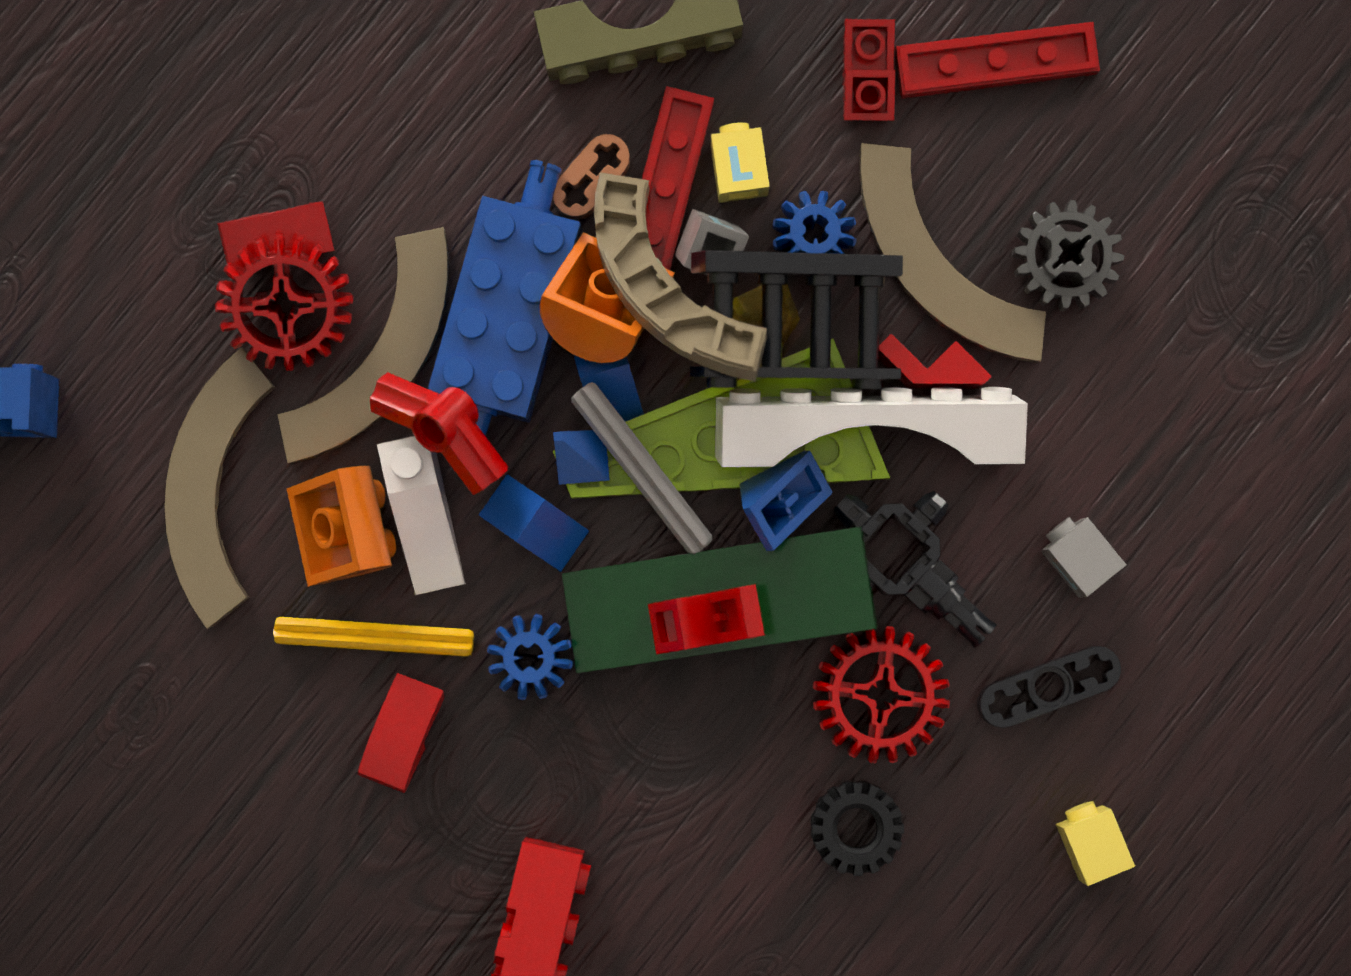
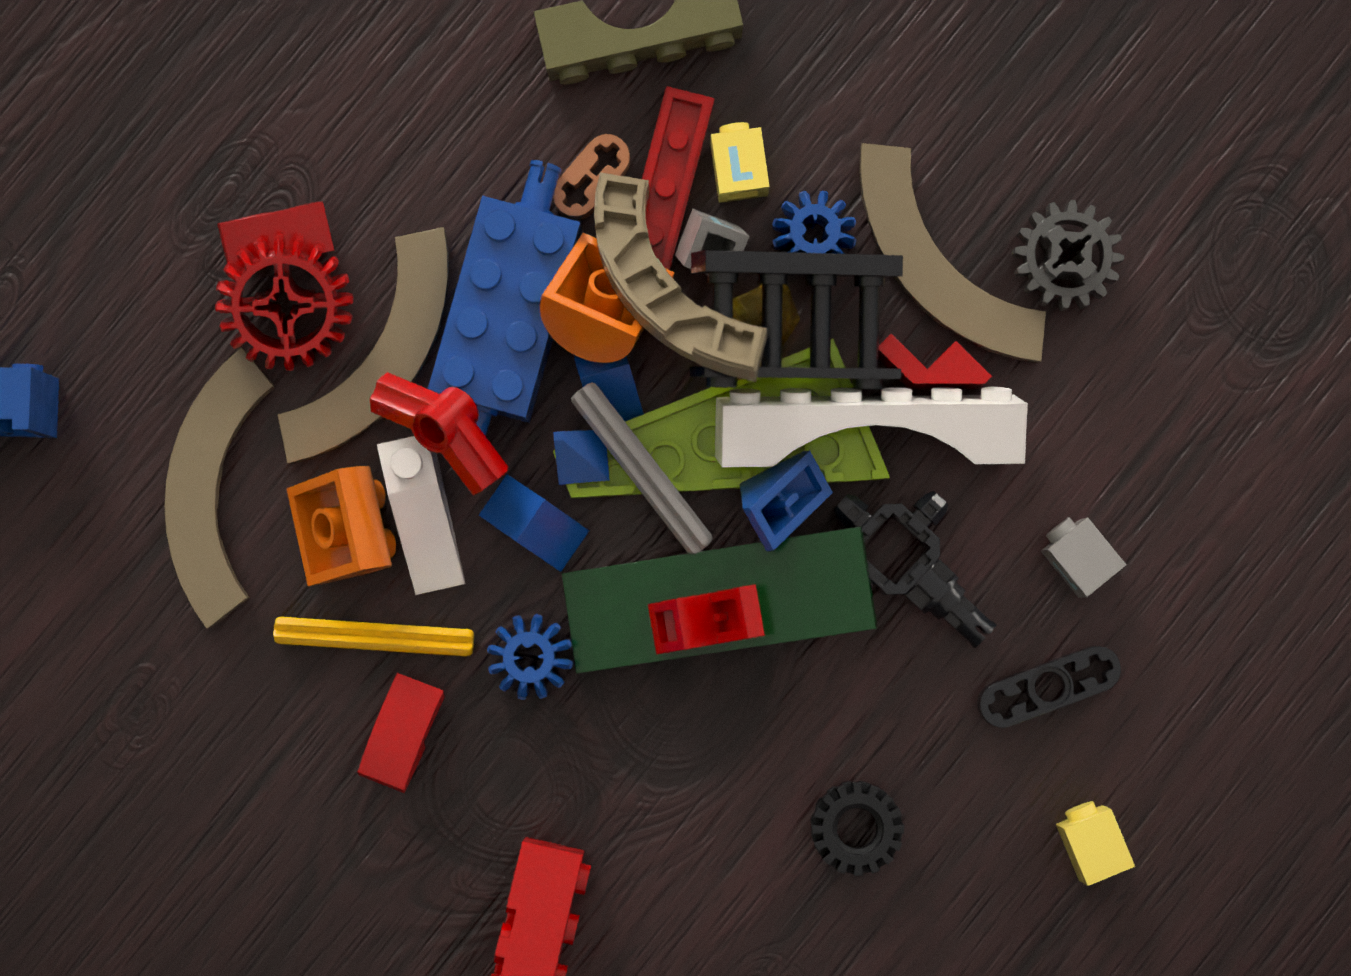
red gear [812,626,950,763] -> none
red slope [843,19,896,121] -> none
red tile [895,22,1100,99] -> none

